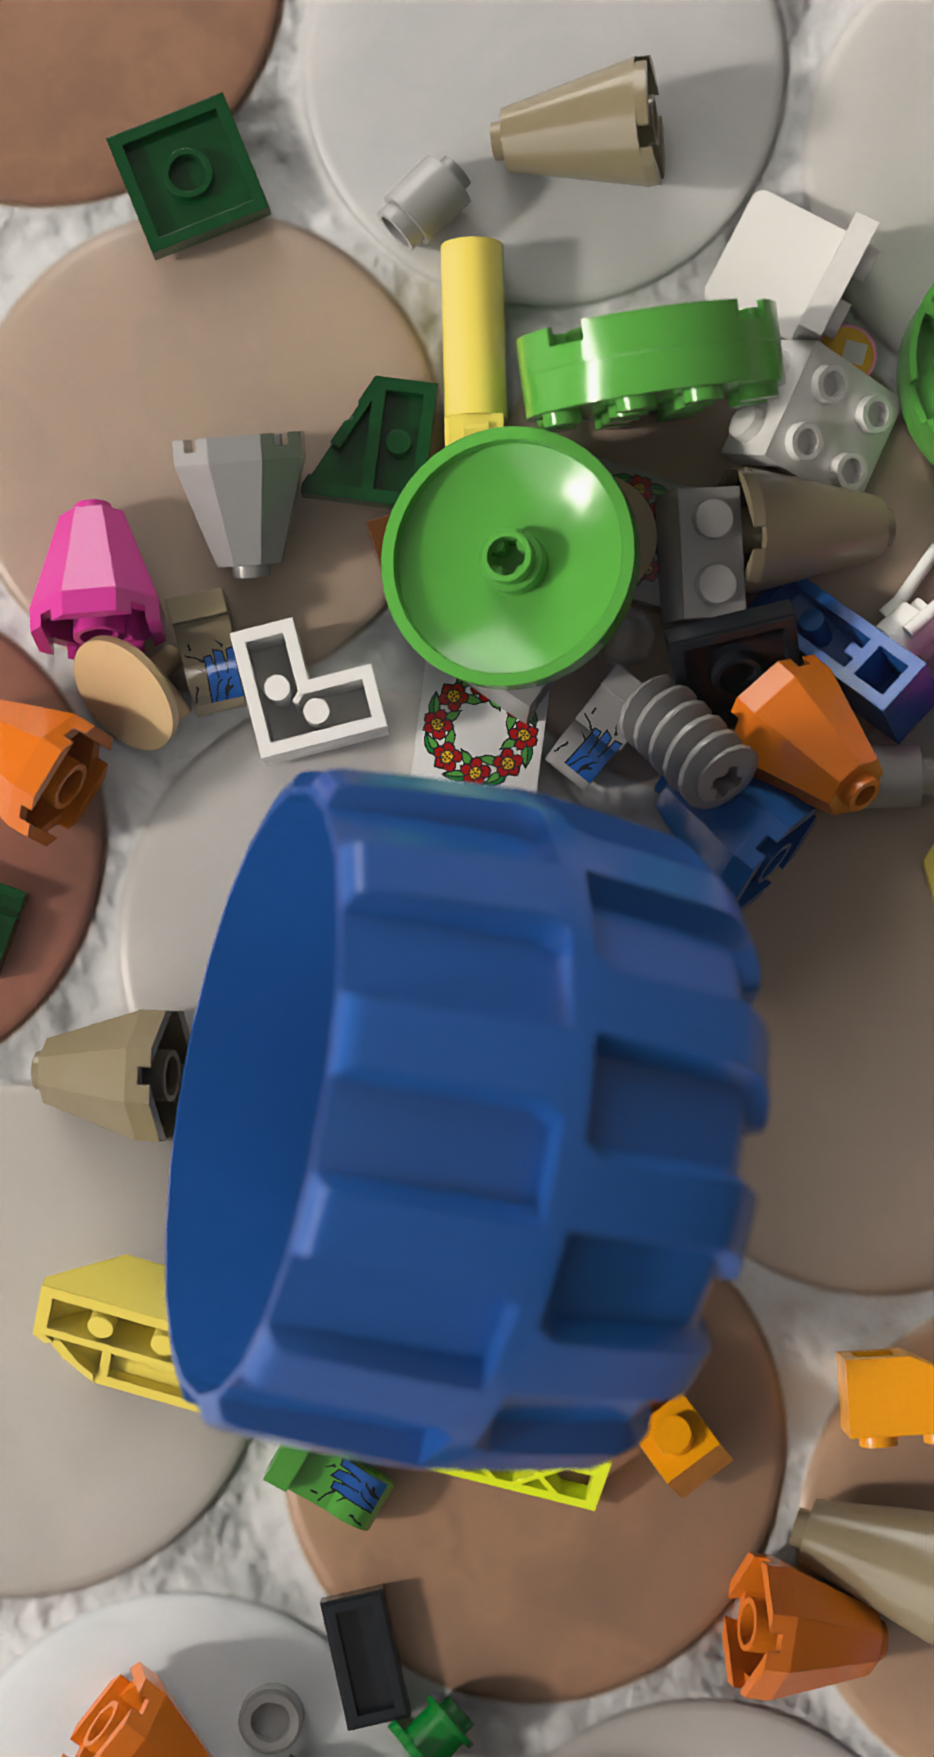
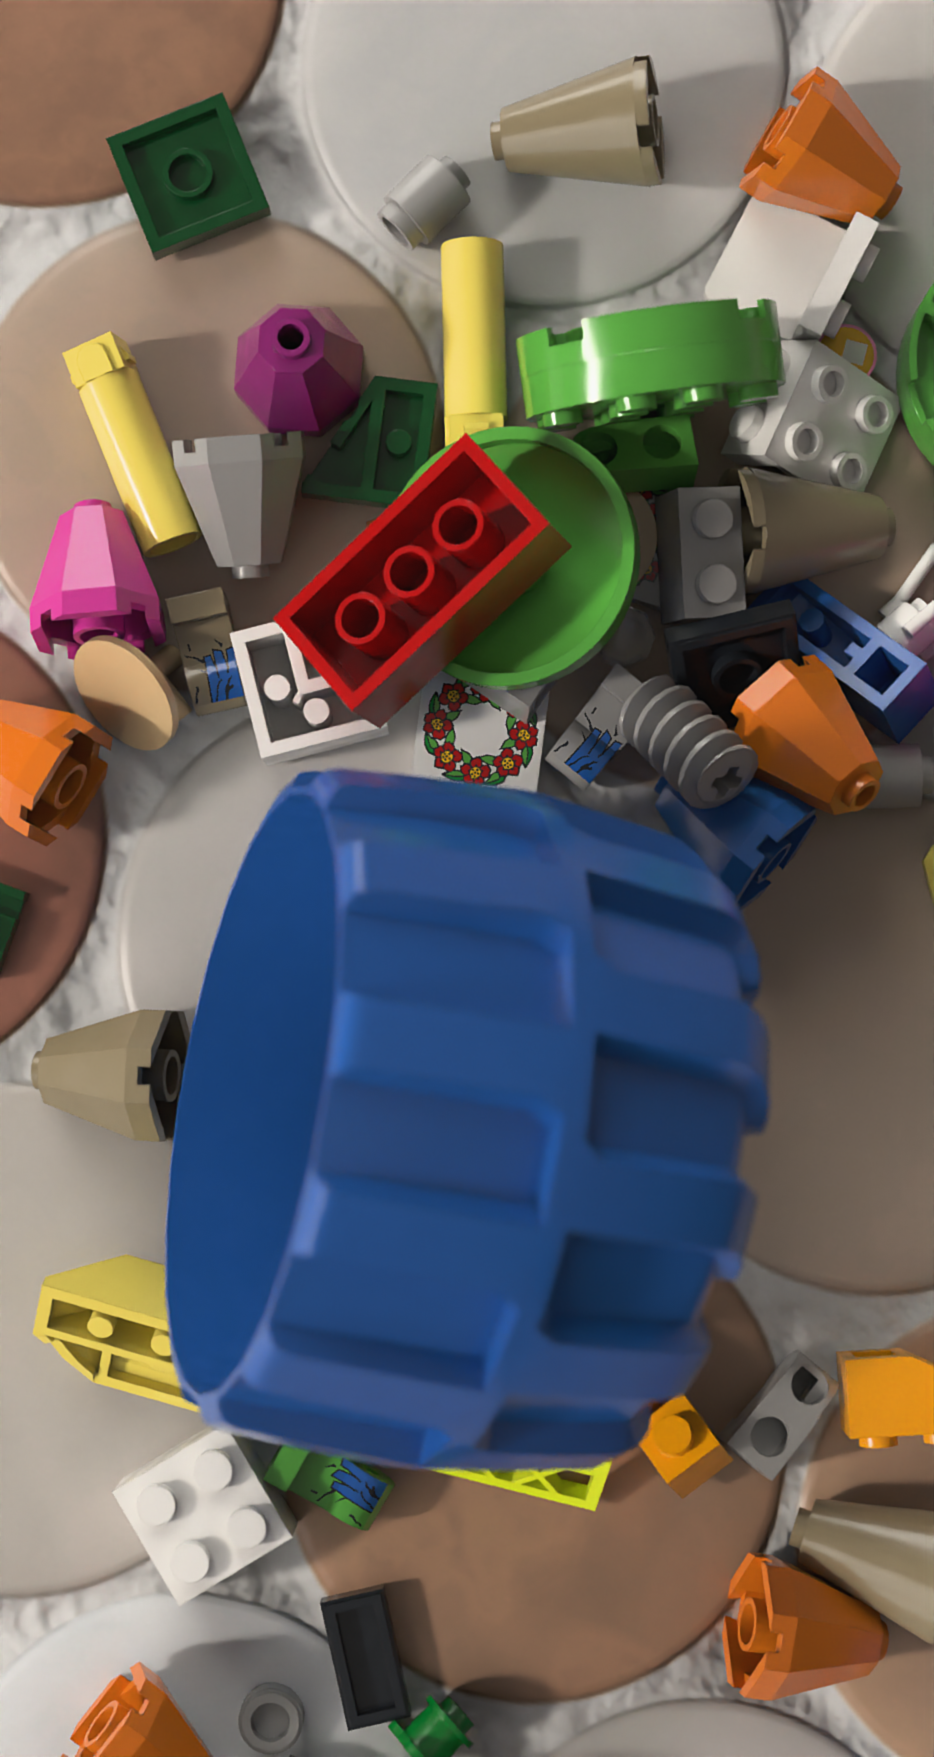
none -> light yellow piece [62,331,203,558]
none -> white brick [112,1426,298,1606]
none -> magenta cone [234,304,364,437]
none -> red brick [273,433,572,728]
none -> bright green leg [572,414,699,493]
none -> light grey leg [717,1350,839,1481]
none -> orange cone [739,67,903,223]

